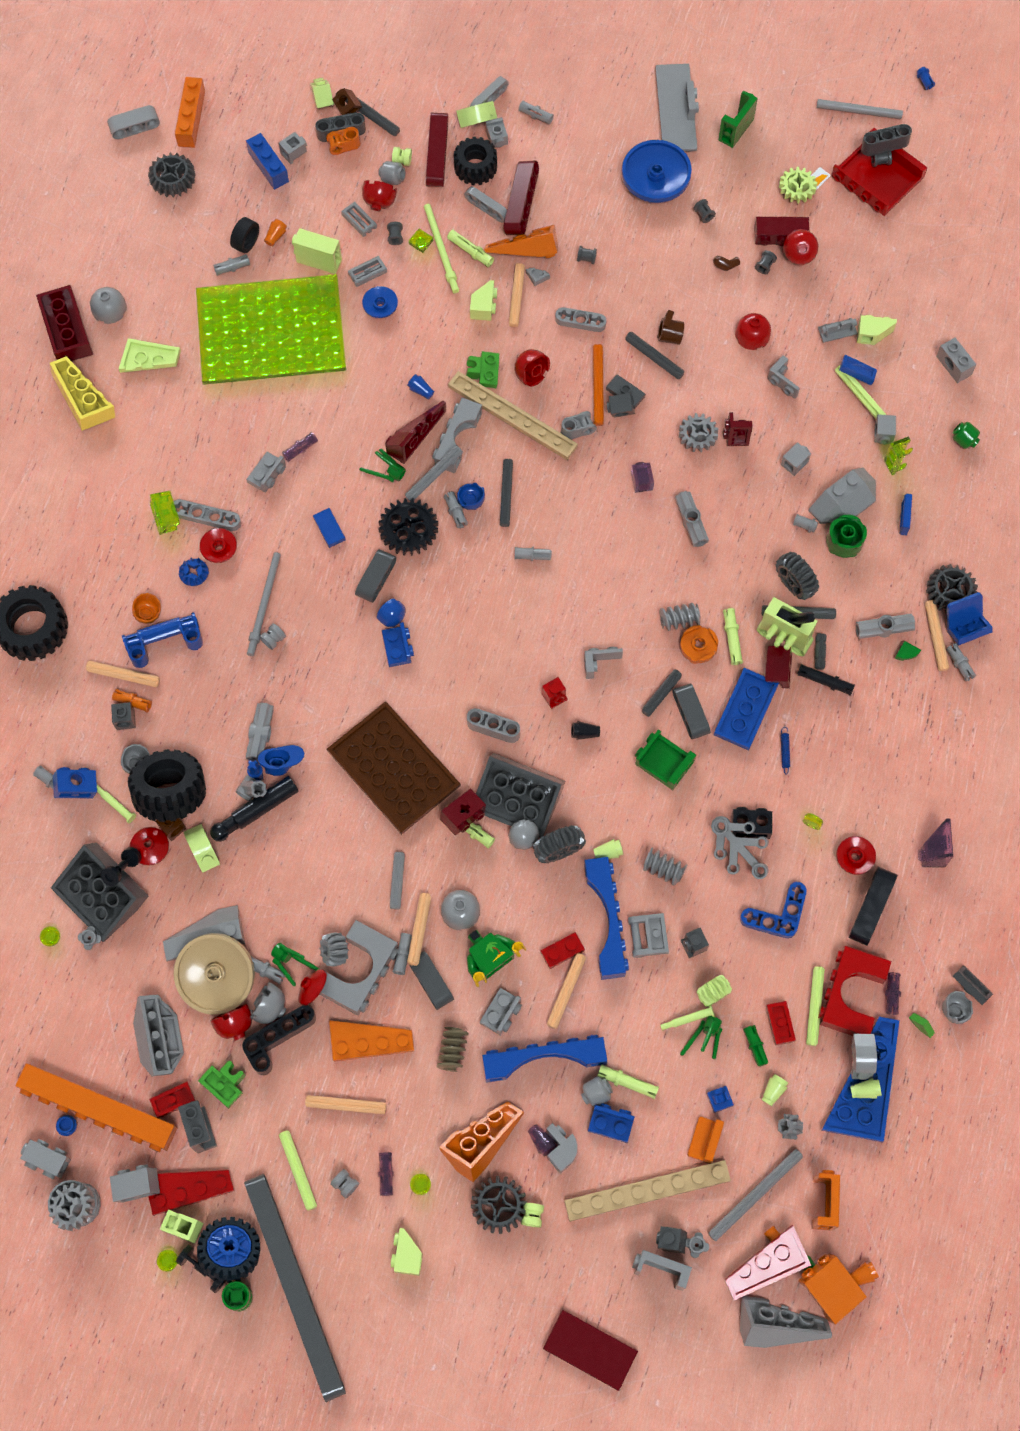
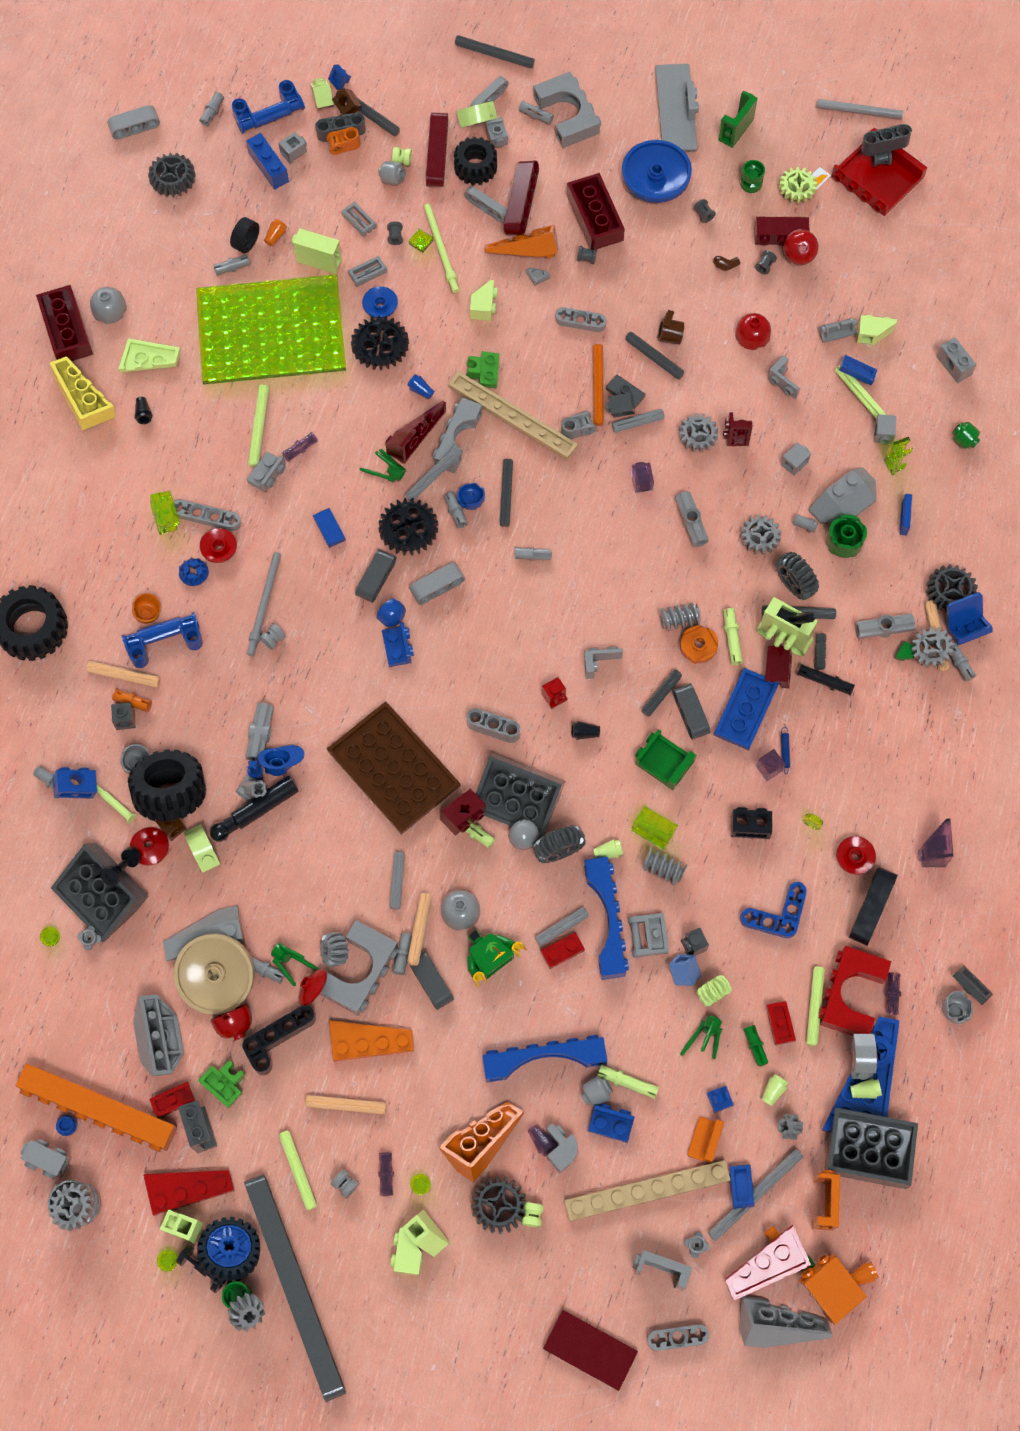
light grey brick [110,1165,160,1203] -> none
orange brick [175,77,205,148] -> none
light grey cylinder [250,982,286,1024] -> none
red cylinder [362,180,397,211] -> none
dark tan piece [437,1027,469,1072] -> none
yellowish green pin [447,230,494,267] -> none
light grey bracket [480,988,522,1036] -> none
light nougat axle [509,263,525,327] -> none
red cylinder [514,349,550,387] -> none
light nougat axle [547,953,586,1029] -> none
dark grey brick [656,1226,687,1254] -> none
yellowish green piece [660,1005,715,1030] -> none
light grey plant [711,816,769,879] -> none
bright green tile [909,1013,935,1038] -> none
blue pin [917,67,935,90] -> none
none -> black cone [134,397,153,424]
none -> light grey pin [199,92,224,126]
none -> light grey gear [227,1293,265,1332]
none -> blue piece [232,80,305,134]
none -> yellowish green axle [248,384,269,467]
none -> blue tile [328,64,351,90]
none -> black gear [351,315,409,370]
none -> yellowish green slope [402,1210,450,1257]
none -> light grey beam [409,562,465,605]
none -> dark grey axle [455,35,535,68]
none -> light grey arch [533,72,601,148]
none -> light grey axle [535,907,588,946]
none -> dark red brick [566,173,625,250]
none -> light grey axle [612,409,664,432]
none -> clear neon green hinge [631,806,678,850]
none -> light grey beam [647,1325,709,1351]
none -> medium blue panel [669,954,701,986]
none -> blue tile [730,1164,755,1209]
none -> green wheel [740,160,765,193]
none -> light grey gear [741,515,781,555]
none -> clear purple brick [756,749,785,781]
none -> dark grey slope [825,1108,918,1189]
none -> light grey gear [912,627,955,669]

